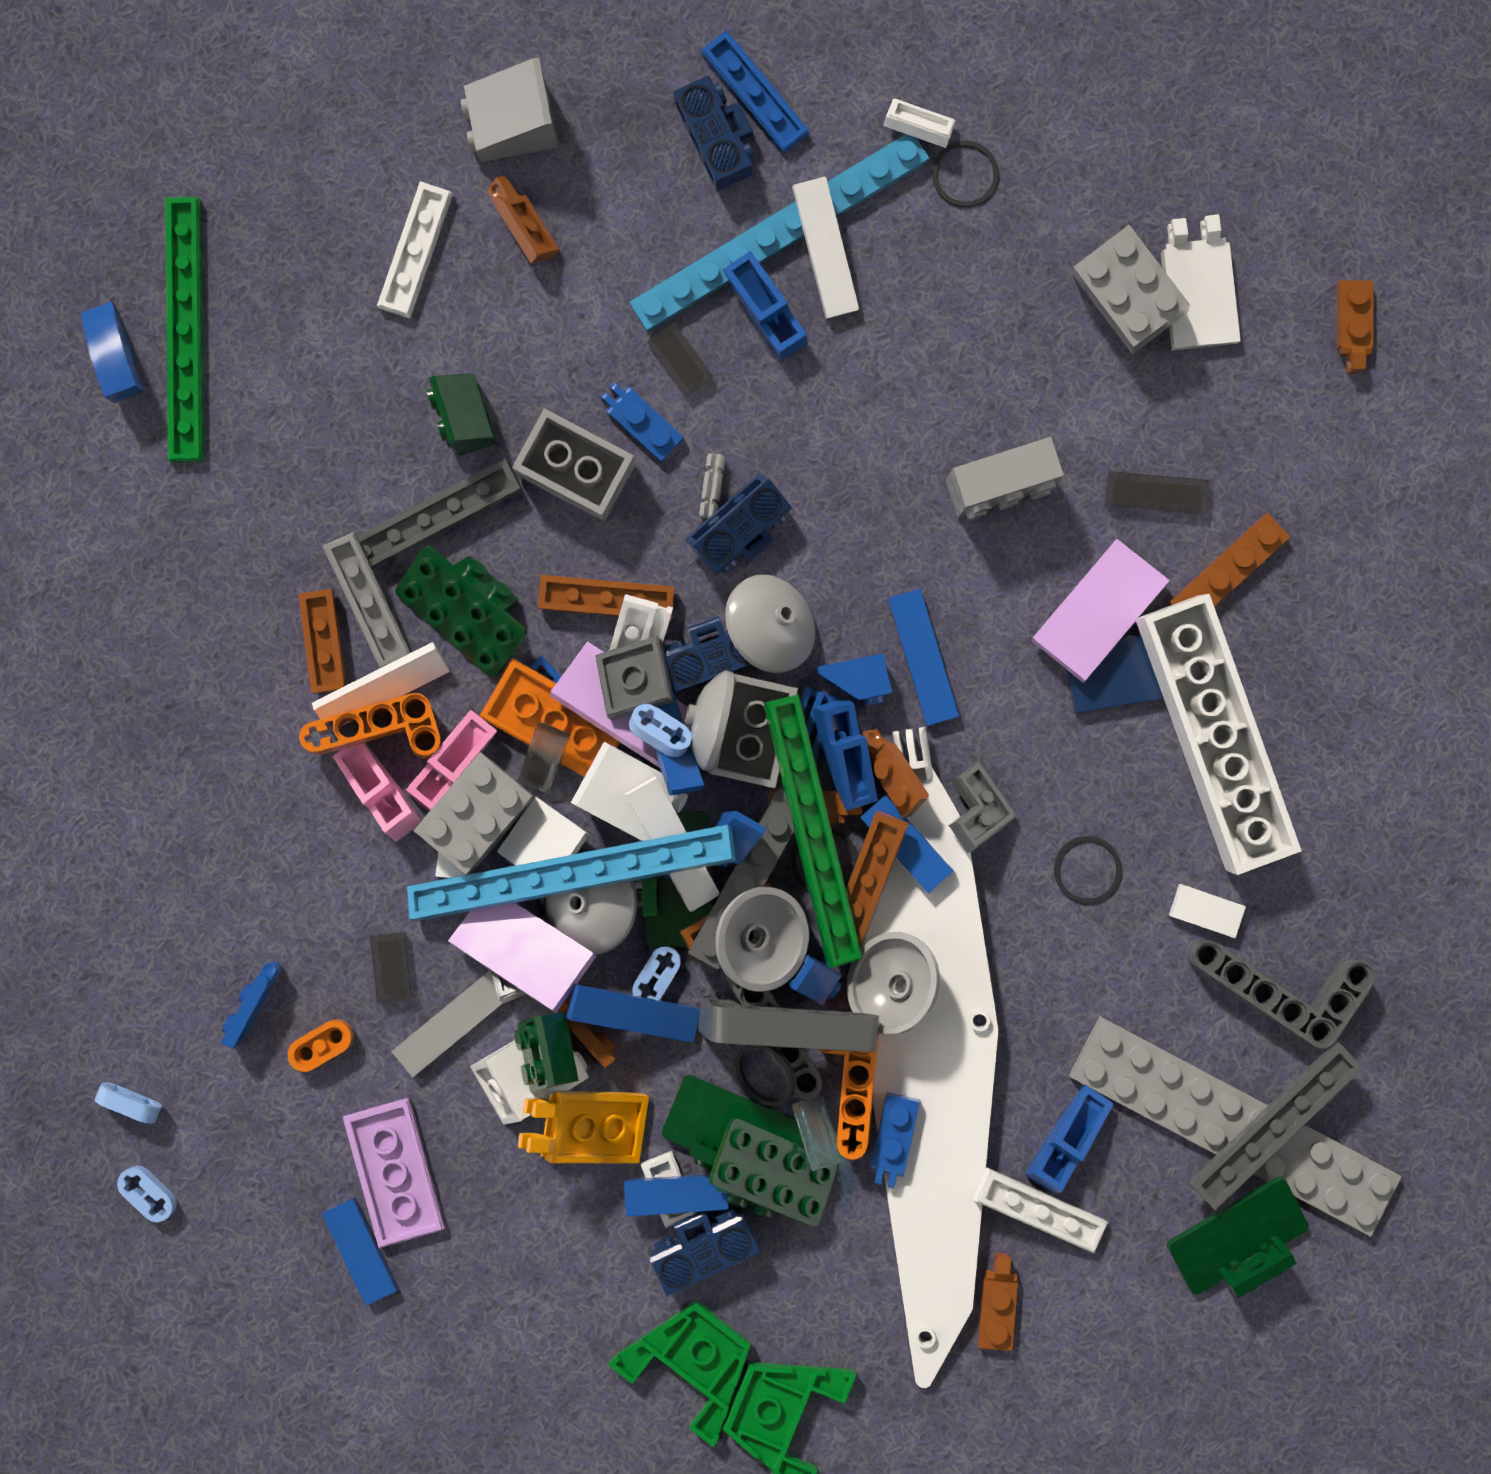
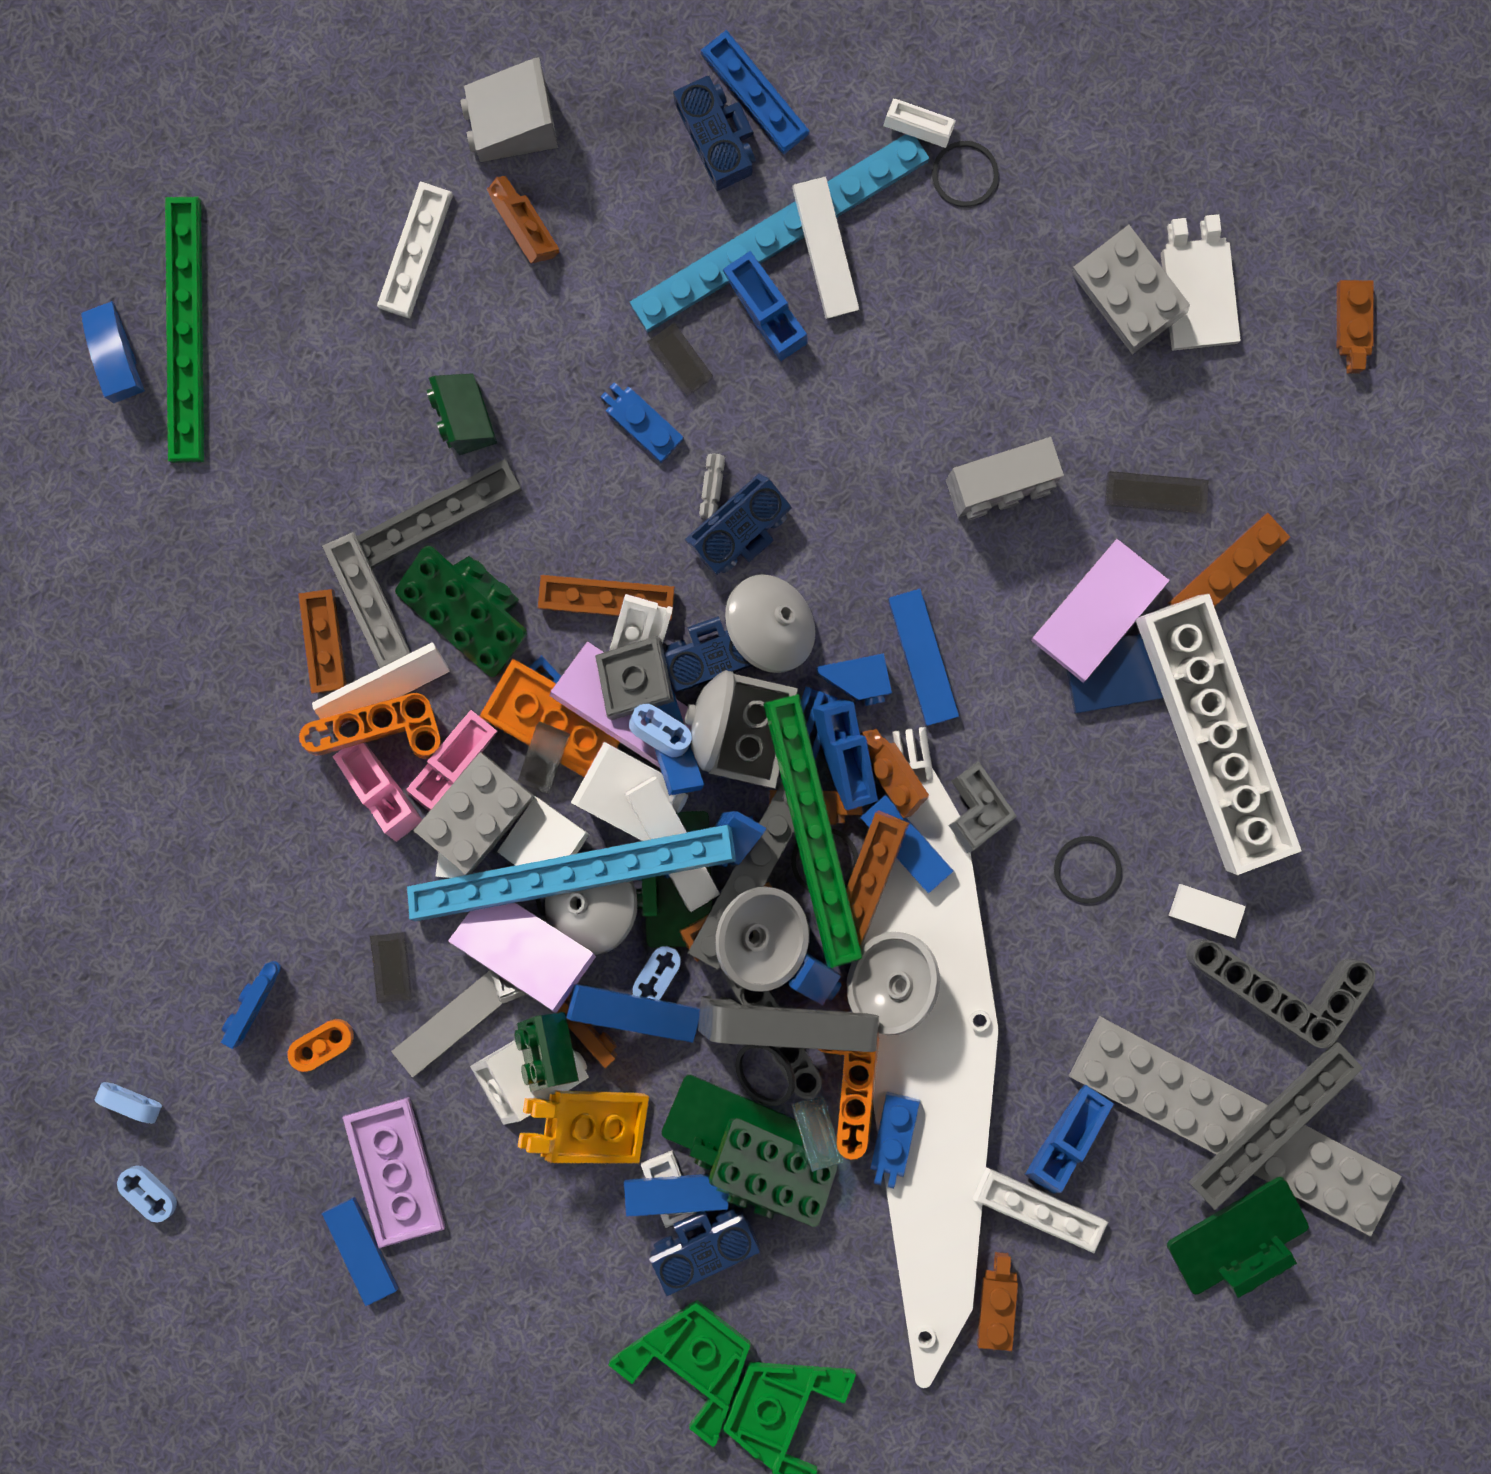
light grey brick [512,408,636,522] -> none

